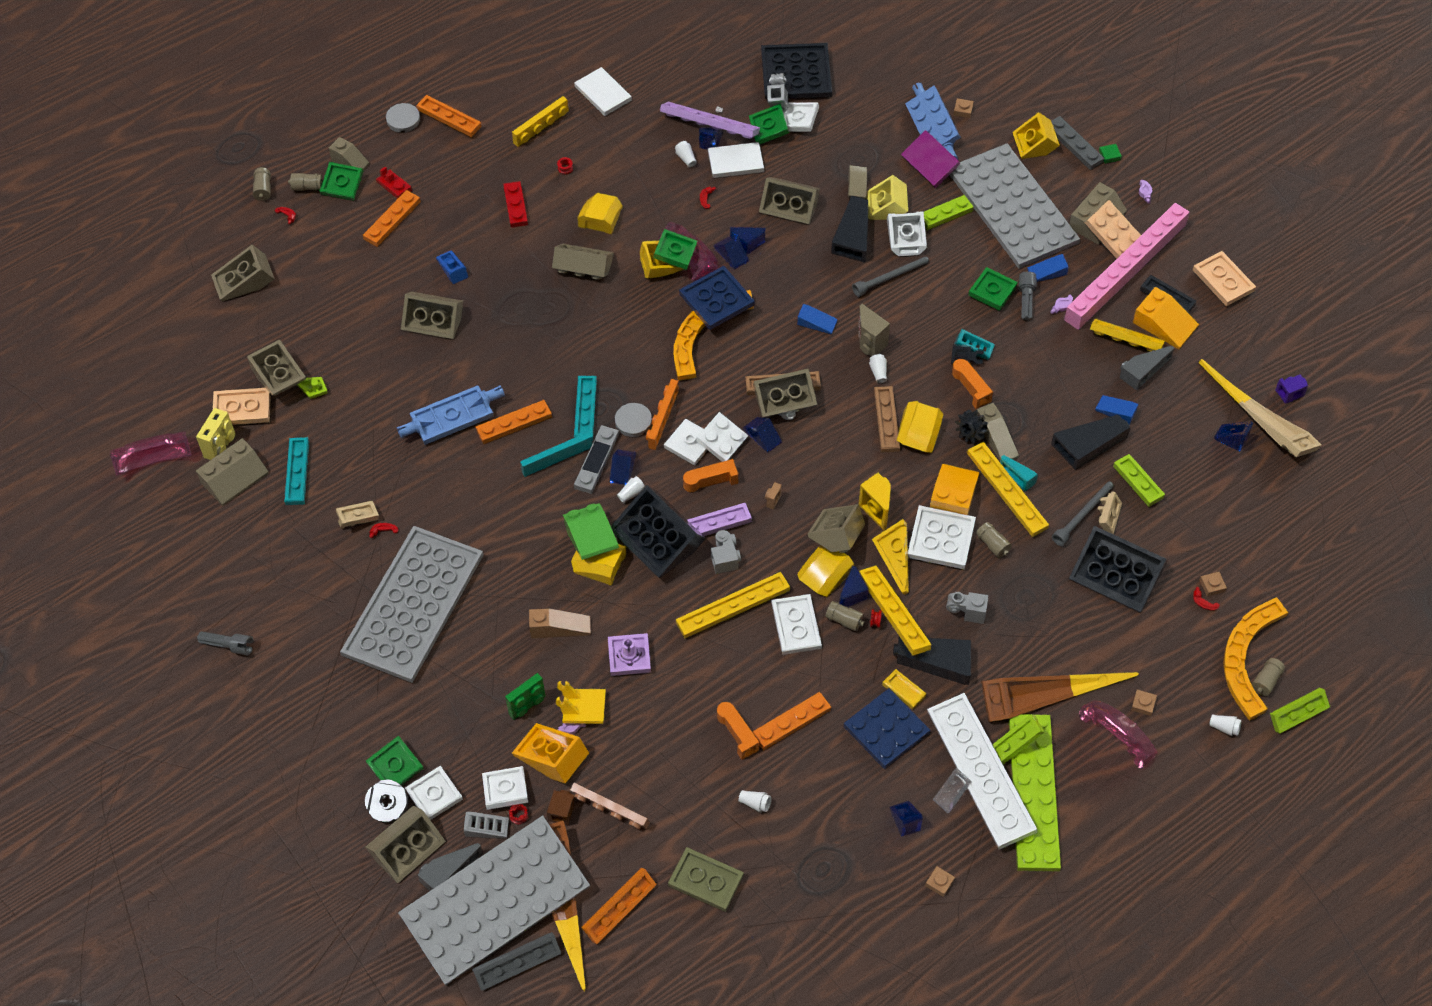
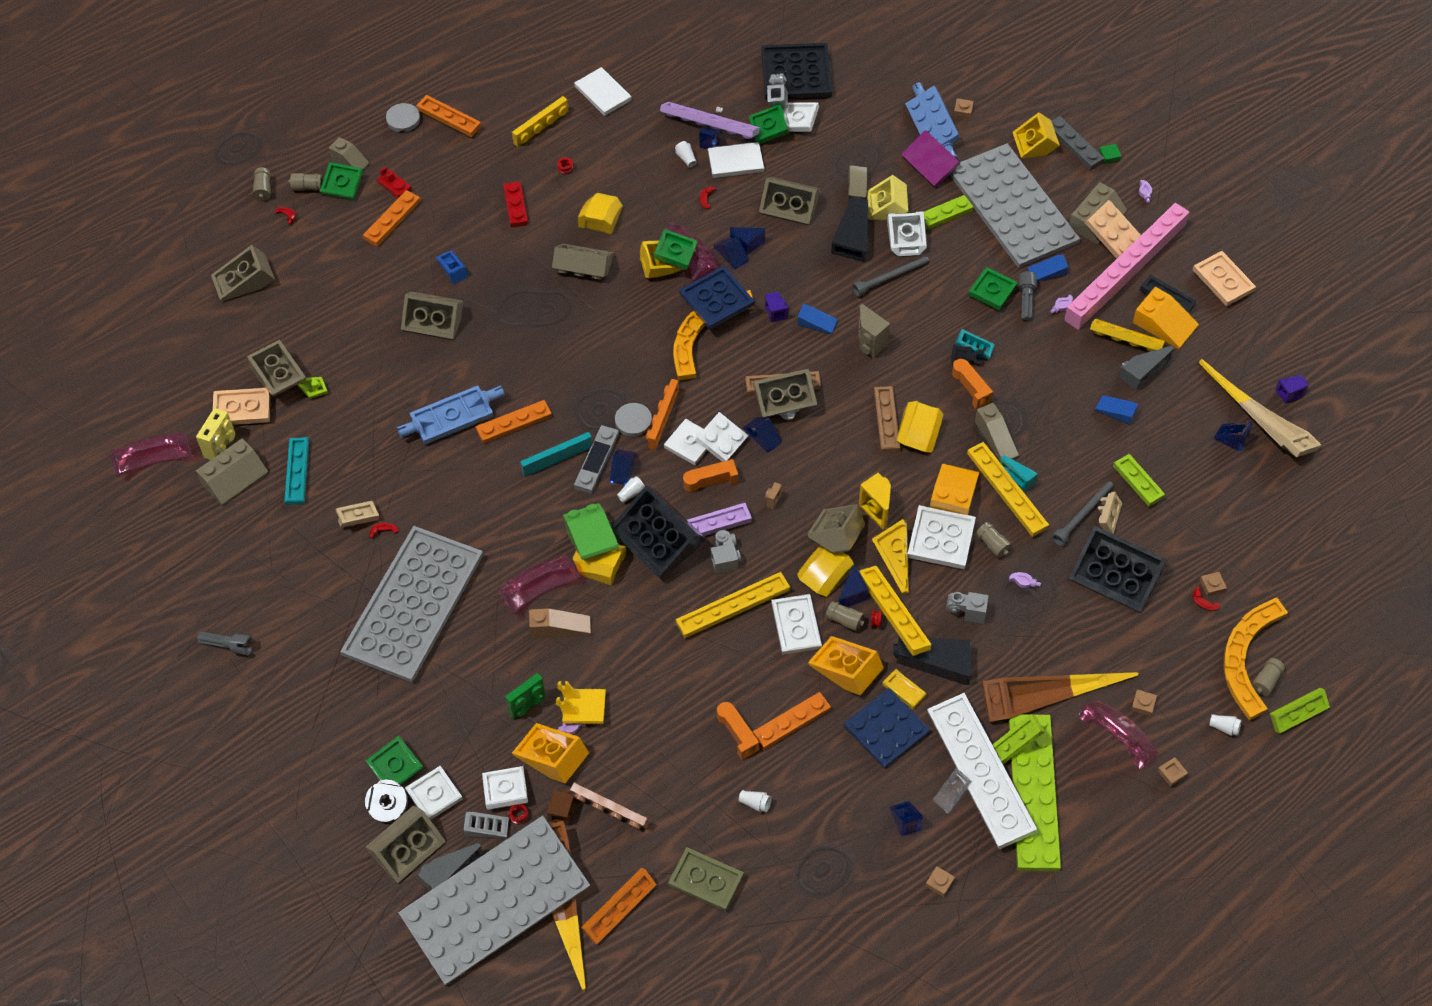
dark grey plate [472,932,561,991] -> none
teal tile [574,376,597,441] -> none
lavender plate [608,633,651,676] -> none
white cone [869,354,887,383] -> none
black gear [955,409,988,443] -> none
black slope [1051,415,1130,470] -> none
none -> clear pink windscreen [498,555,581,614]
none -> dark purple brick [765,292,788,322]
none -> light orange slope [808,636,884,695]
none -> lavender piece [1009,572,1041,588]
none -> medium nougat plate [1157,757,1188,787]

